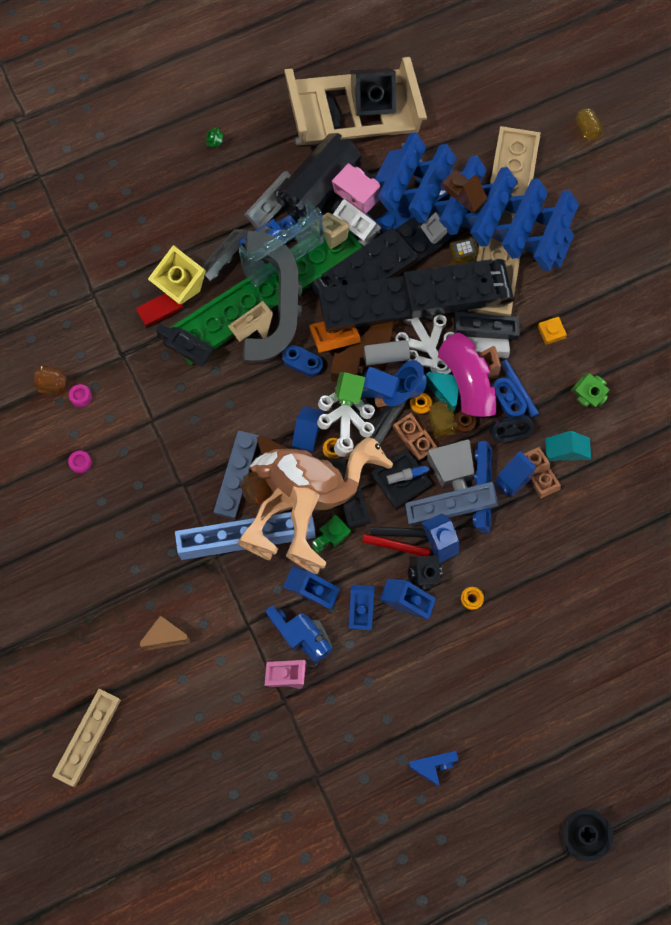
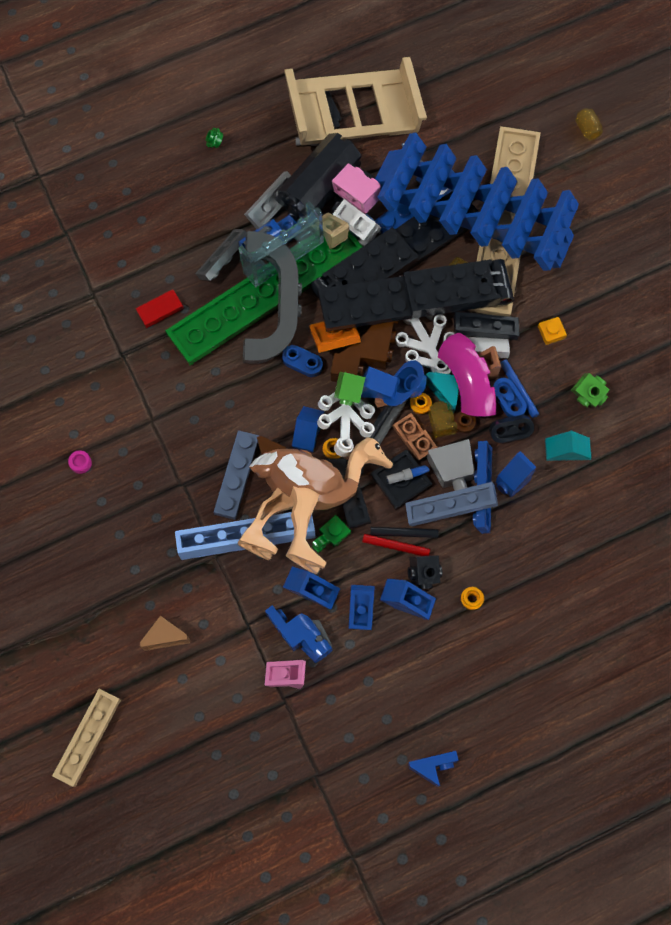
clear orange head [33,365,66,395] -> none
dark pink tile [69,384,92,407] -> none
light yellow slope [148,245,206,305] -> none
black hinge [155,324,214,368] -> none
tan slope [228,301,273,342] -> none
clear orange head [240,472,273,506] -> none
black slope [351,68,396,116] -> none
light grey brick [364,340,410,366] -> none
light grey plate [420,212,447,243] -> none
blue slope [422,513,459,563] -> none
reddish brown slope [441,170,487,213] -> none
slope [450,237,479,262] -> none
nougat slope [524,447,561,498] -> none
black brick [559,809,613,862] -> none

